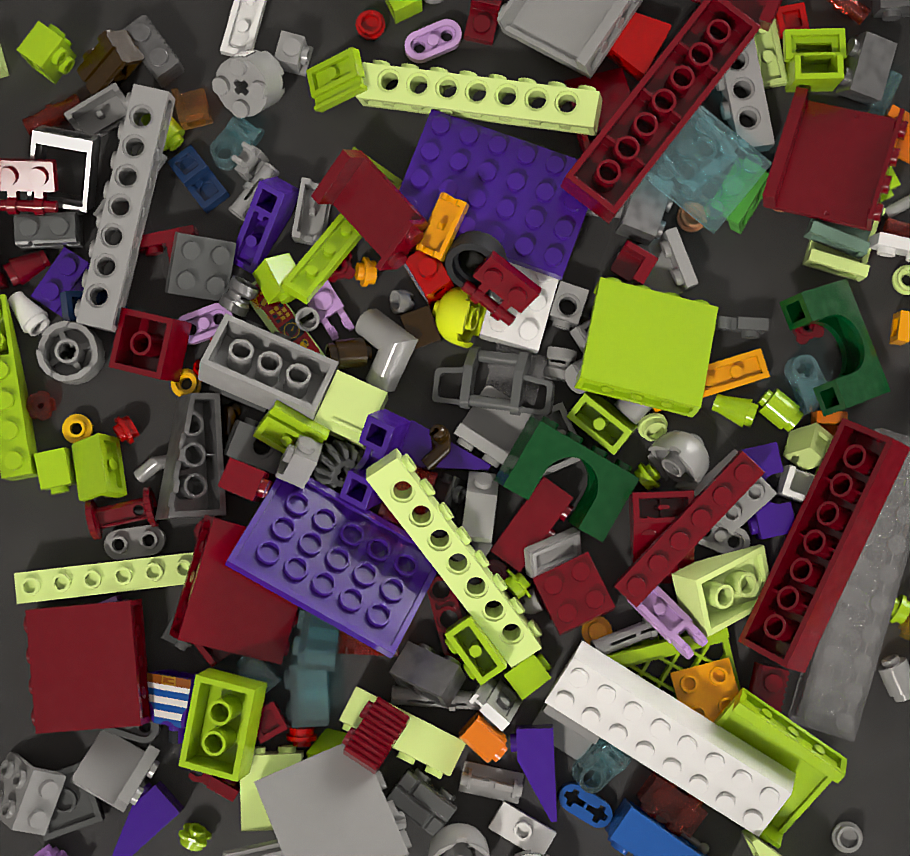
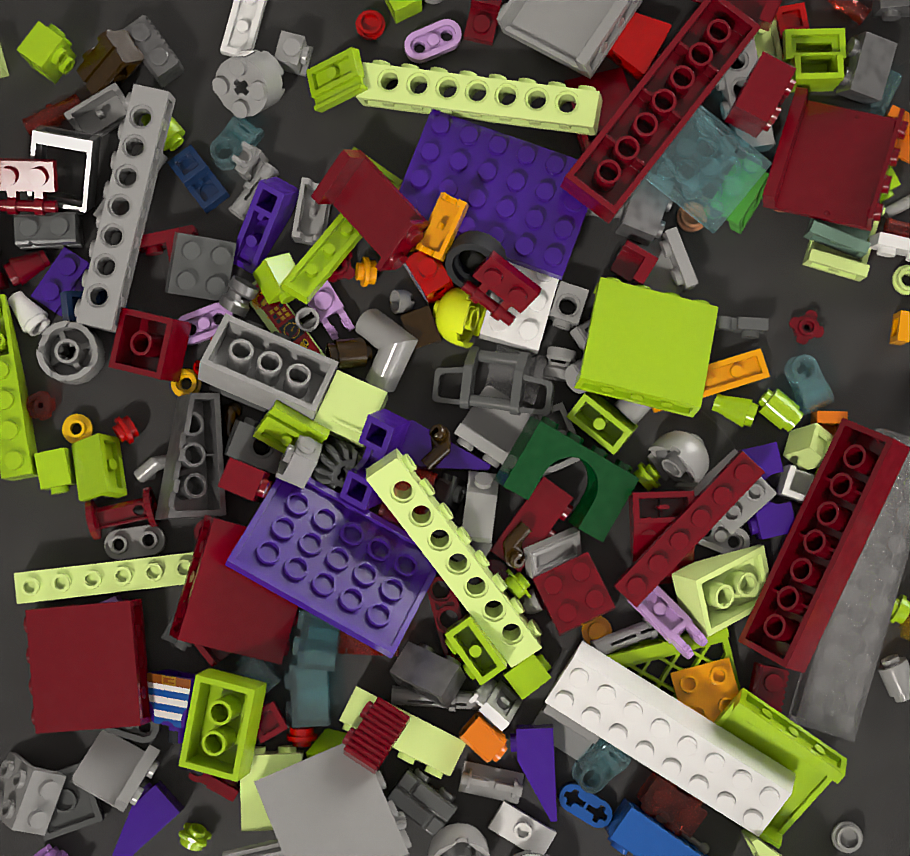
clear orange panel [171,88,213,130] -> none
yellowish green plate [637,413,668,441] -> none
dark green arch [779,278,891,417] -> none
none -> dark brown arm [502,521,532,569]
none -> dark red brick [724,51,796,138]

